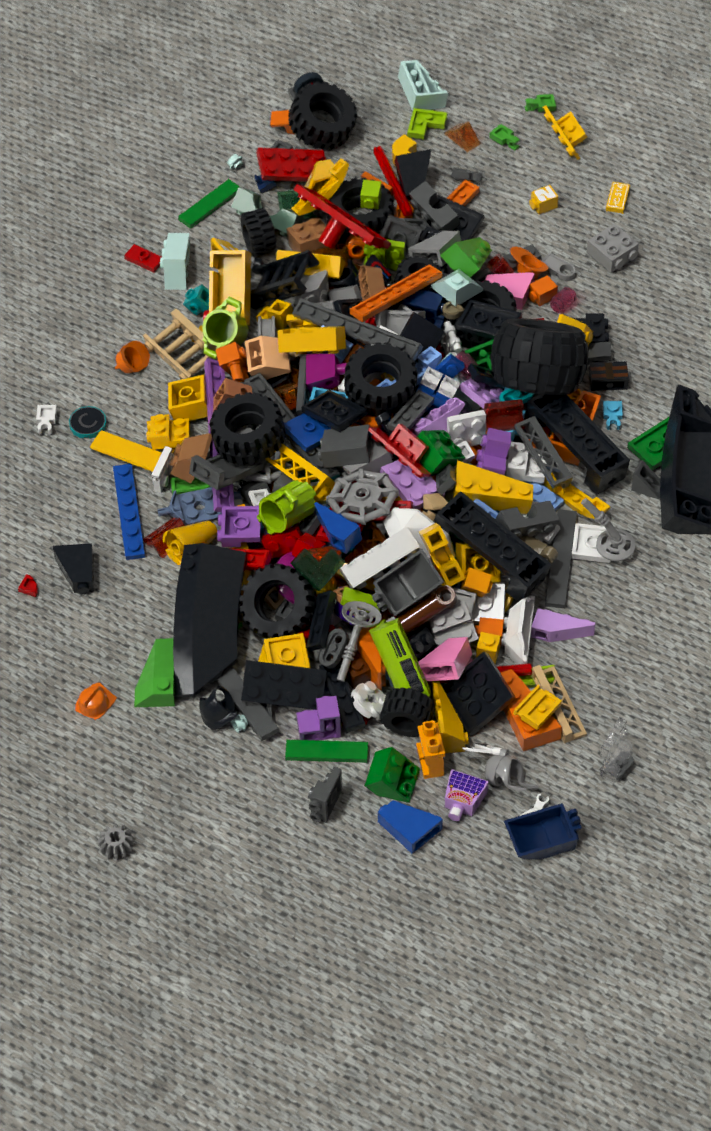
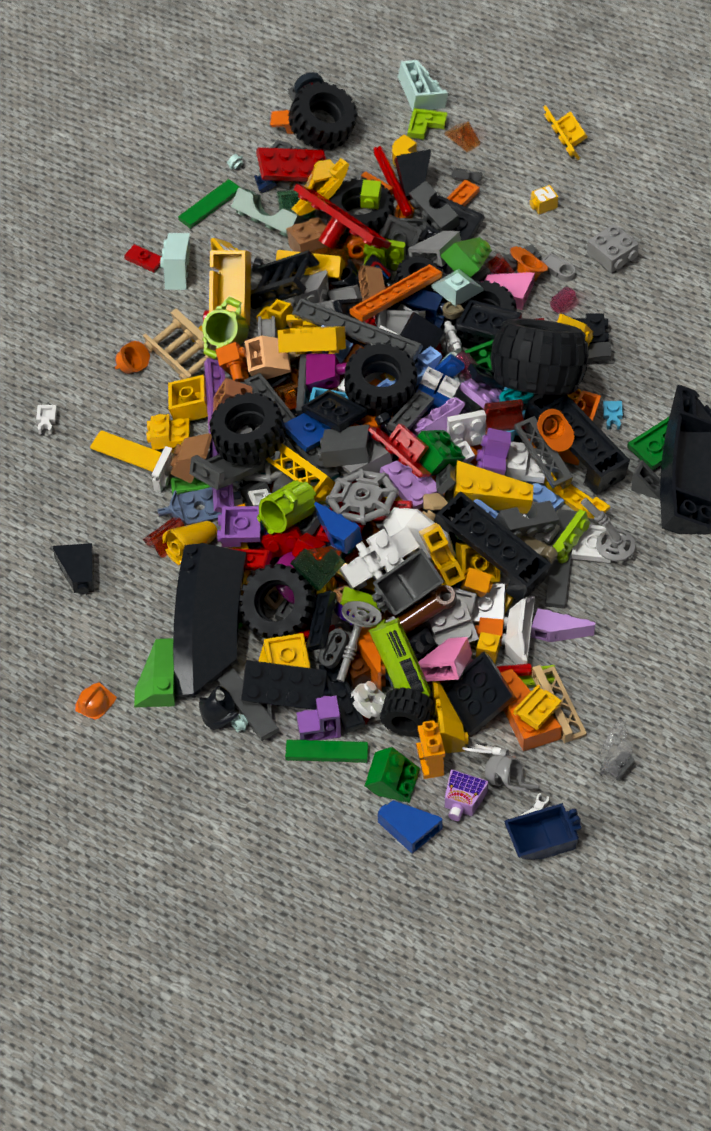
red tile [18,574,38,597] -> none
black tile [69,406,106,439] -> none
light grey gear [98,824,134,861] -> none
blue plate [113,464,145,560] -> none
teal brick [183,284,209,315] -> none
black tyre [240,208,276,257] -> none
dark grey plate [308,766,342,823] -> none
bright green plate [489,124,520,151] -> none
bright green plate [525,94,556,112] -> none
orange brick [528,275,558,307] -> none
black brick [589,361,629,391] -> none
yellow tile [606,182,630,214] -> none
none -> white plate [356,529,404,579]
none -> orange piece [537,409,574,452]
none -> lime plate [553,509,590,563]

